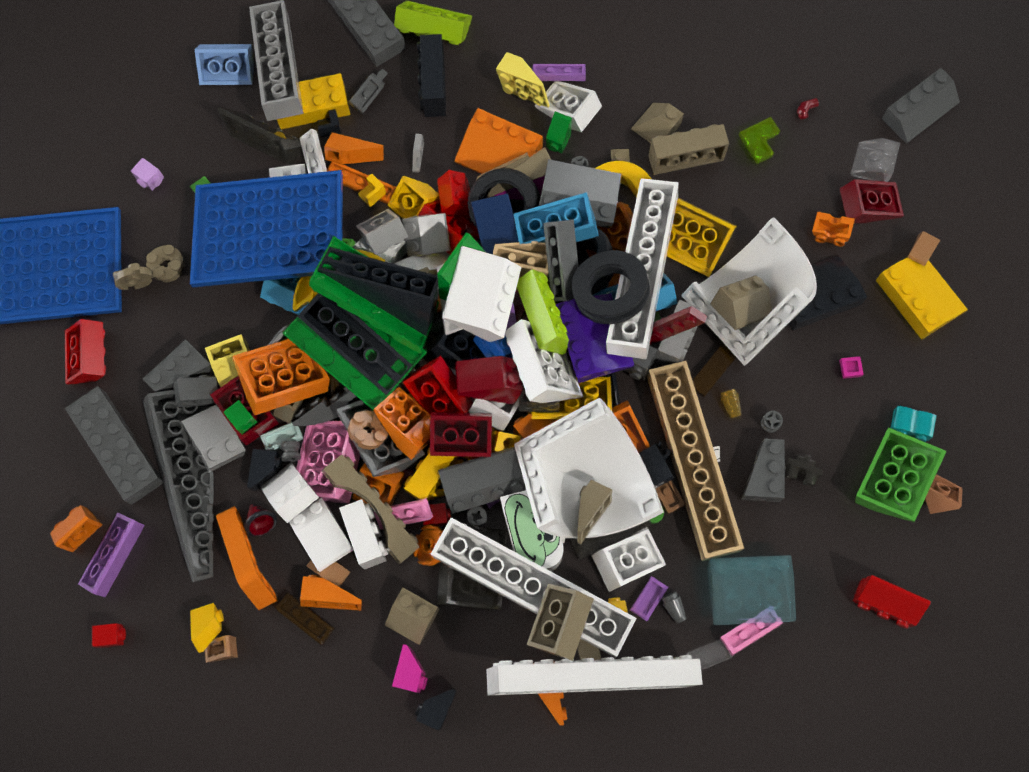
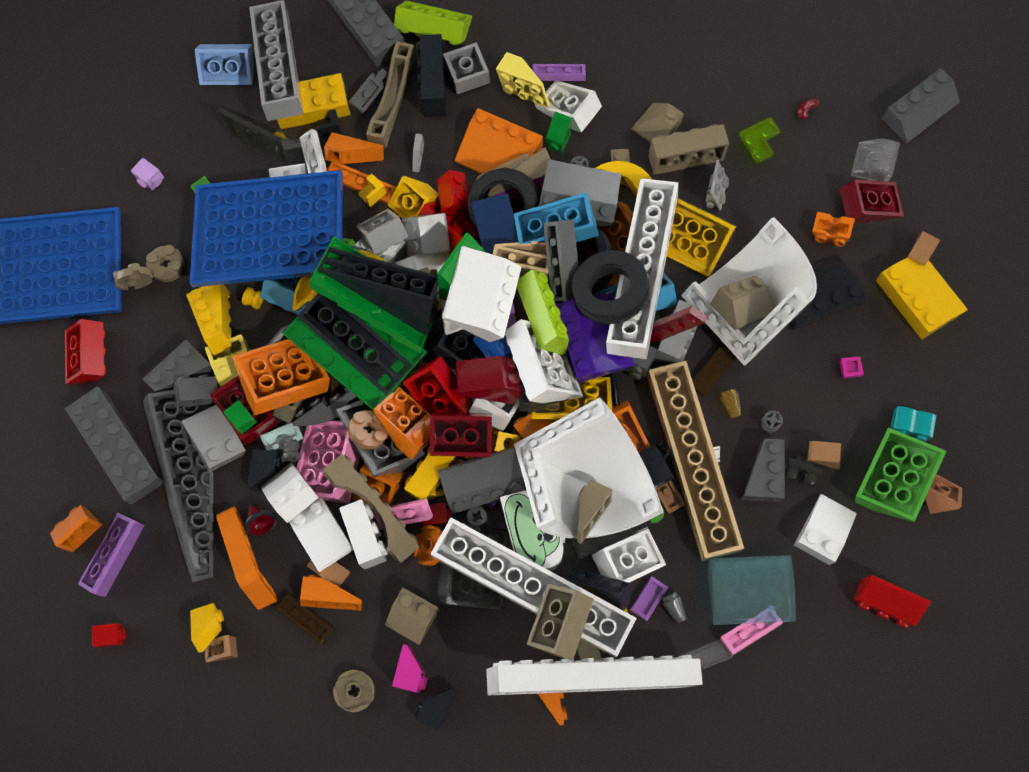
none -> yellow wedge [186,284,232,355]
none -> yellow wheel [242,287,263,309]
none -> dark tan plate [333,670,375,712]
none -> dark tan arch [366,41,416,149]
none -> light grey brick [443,42,490,94]
none -> black brick [565,568,630,611]
none -> light grey hinge [705,160,729,211]
none -> white slope [794,494,857,565]
none -> medium nougat slope [808,441,841,469]

